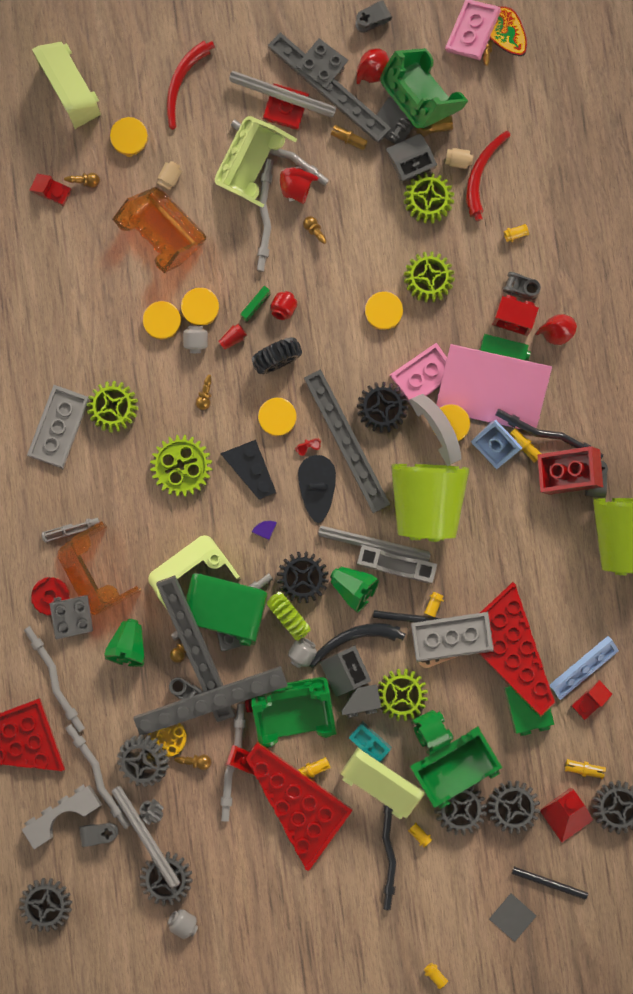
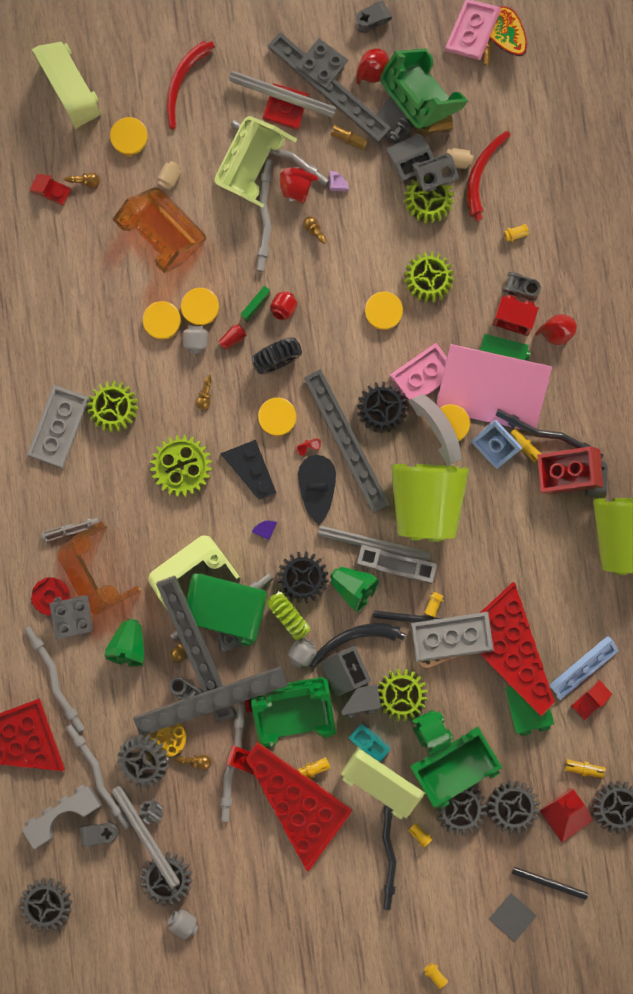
none -> lavender tile [330,171,349,191]
none -> dark grey brick [413,153,459,192]

